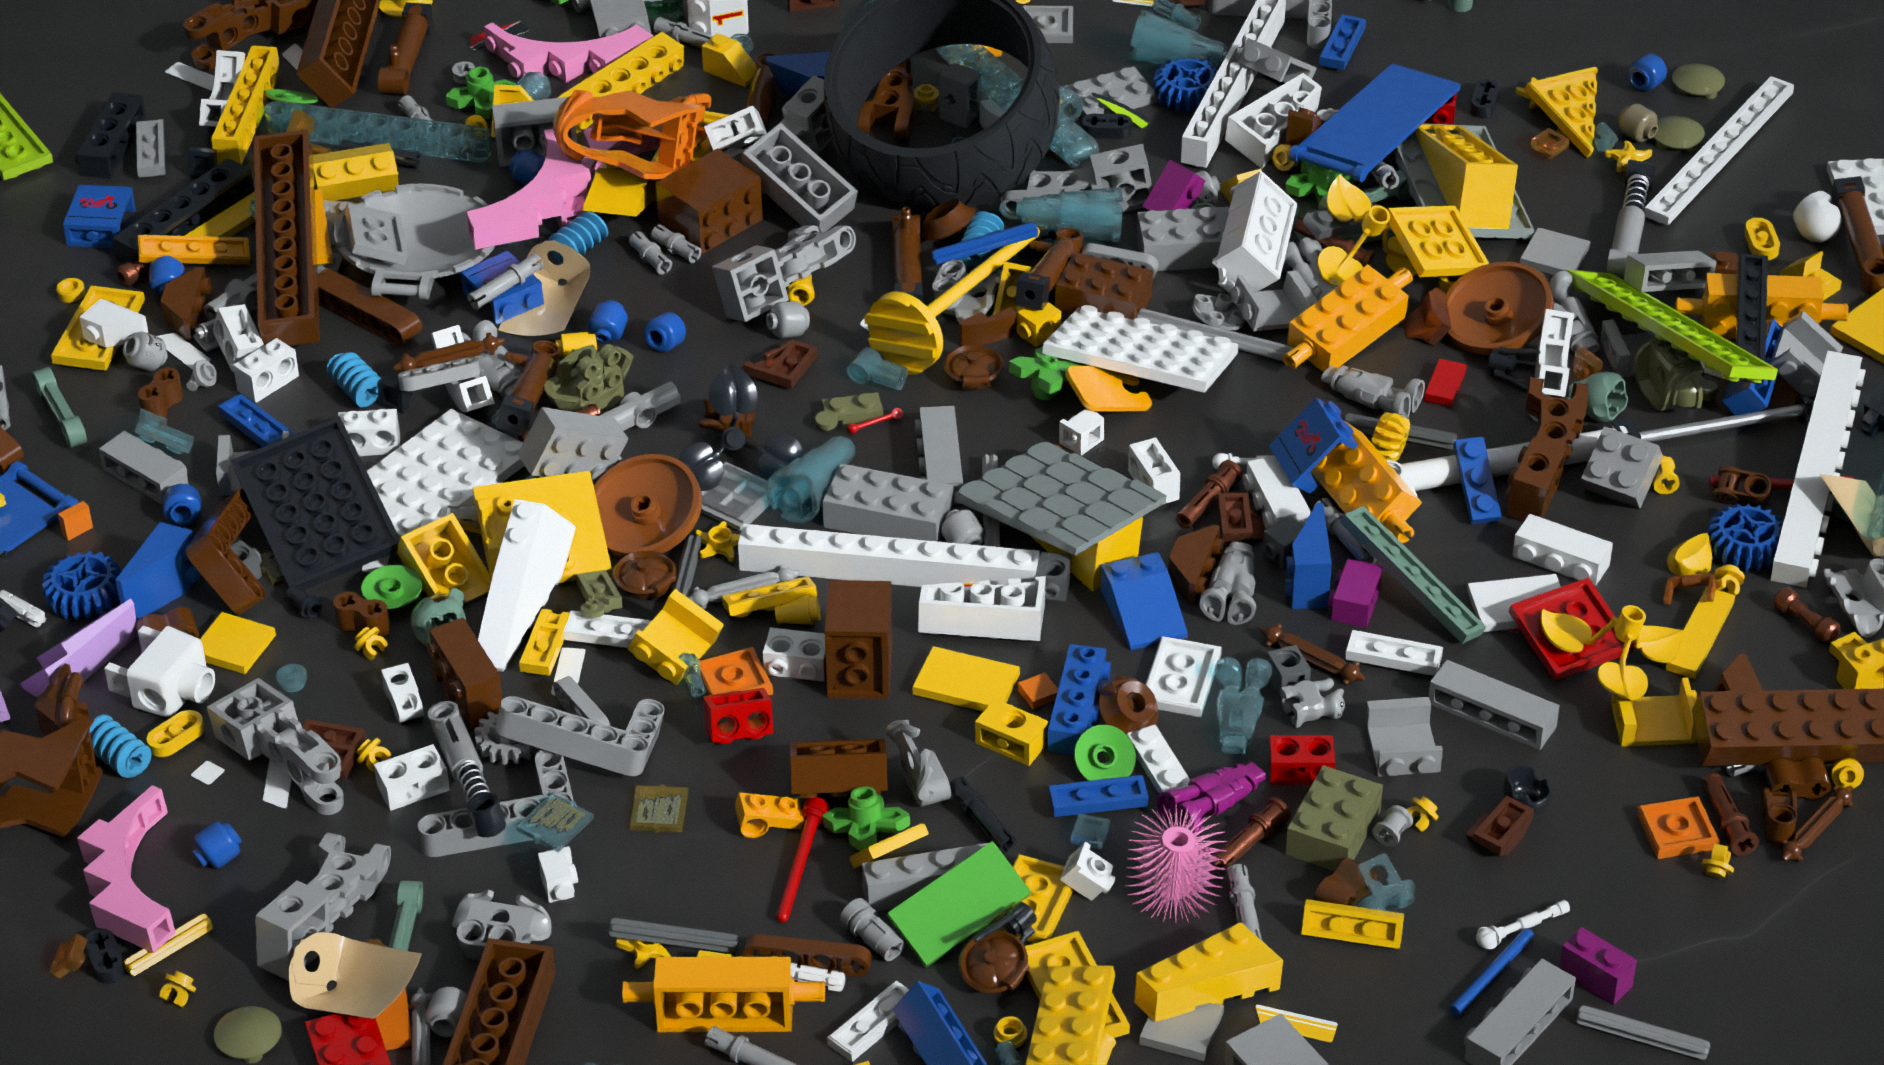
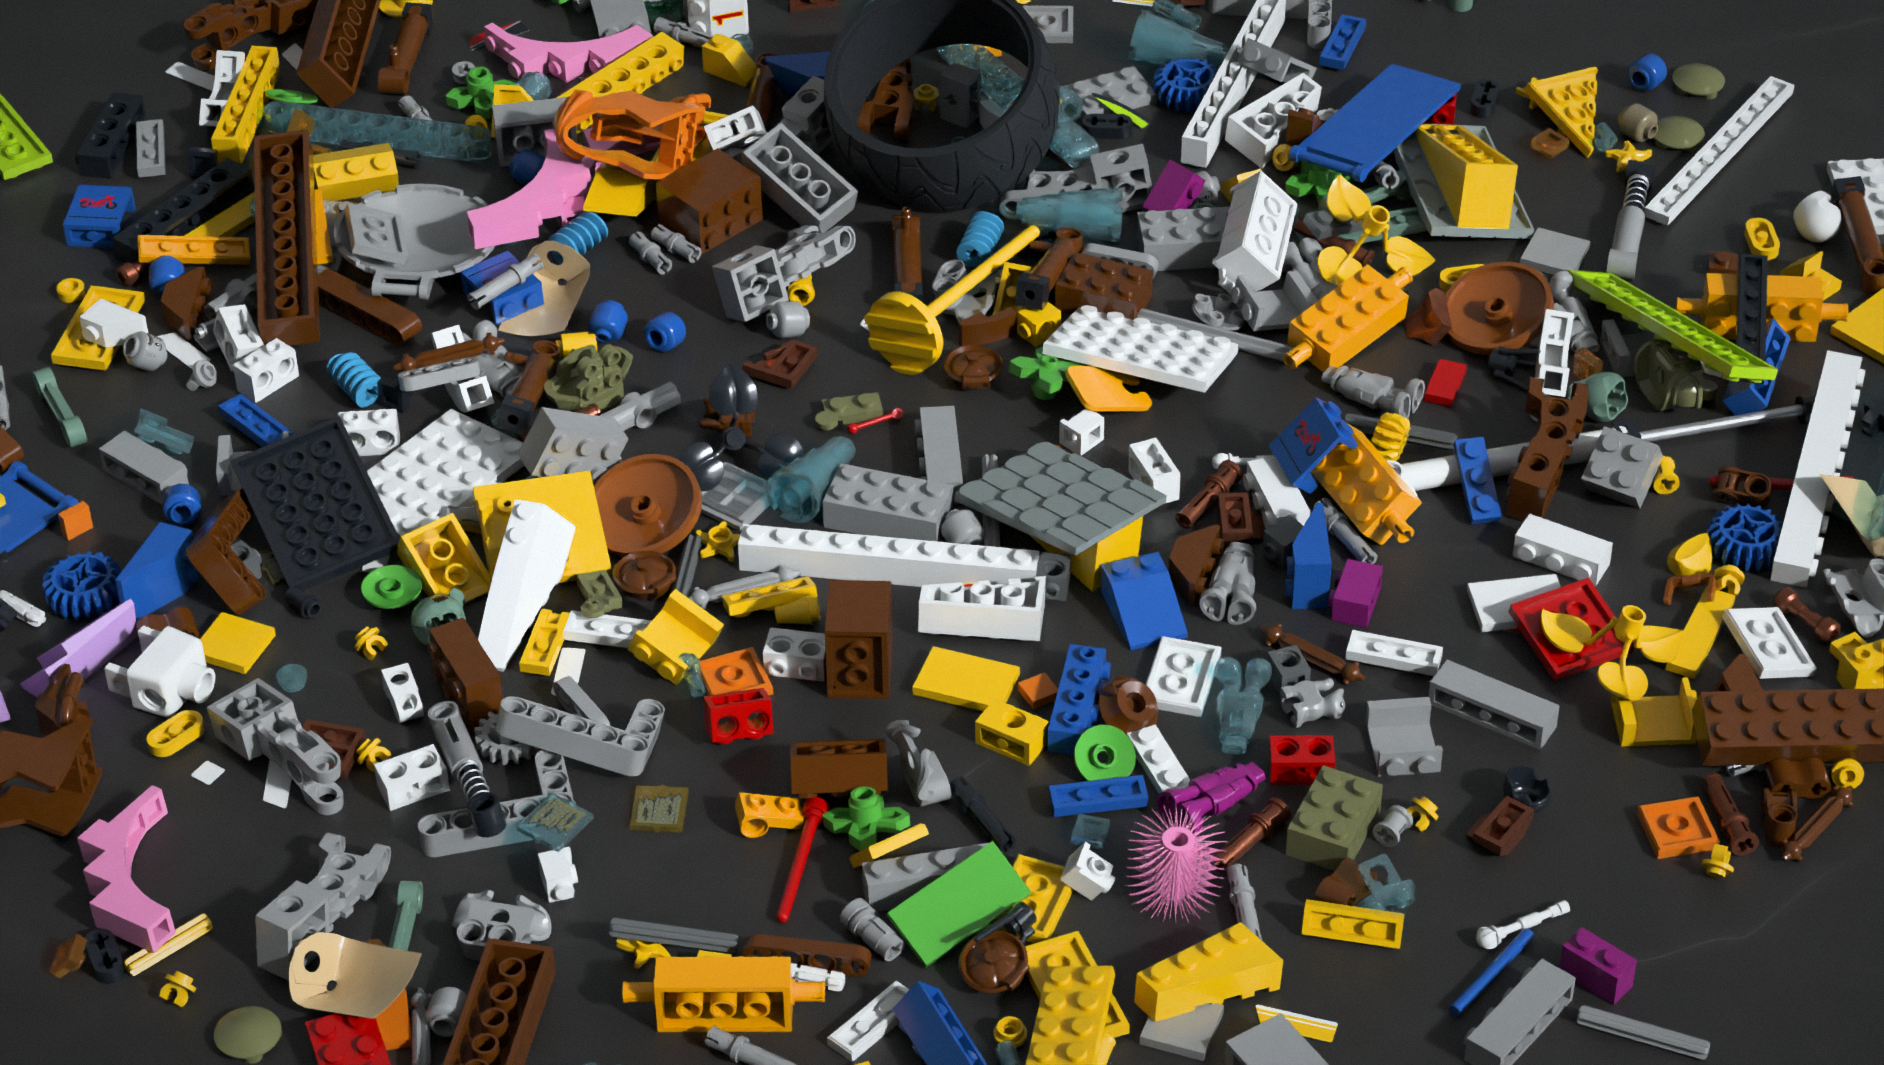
dark azure piece [90,714,152,778] -> none
reddish brown axle [138,367,183,423] -> none
blue head [192,821,242,869] -> none
reddish brown axle [333,591,390,638] -> none
clear light blue piece [847,347,908,391] -> none
reddish brown piece [922,199,976,241] -> none
blue axle [932,222,1038,265] -> none
sand green plate [1340,506,1486,644] -> none
yellow plate [1388,206,1489,277] -> none
light grey brick [1624,251,1716,292] -> none
light grey panel [1769,310,1843,397] -> none
none -> white tile [1722,607,1817,679]

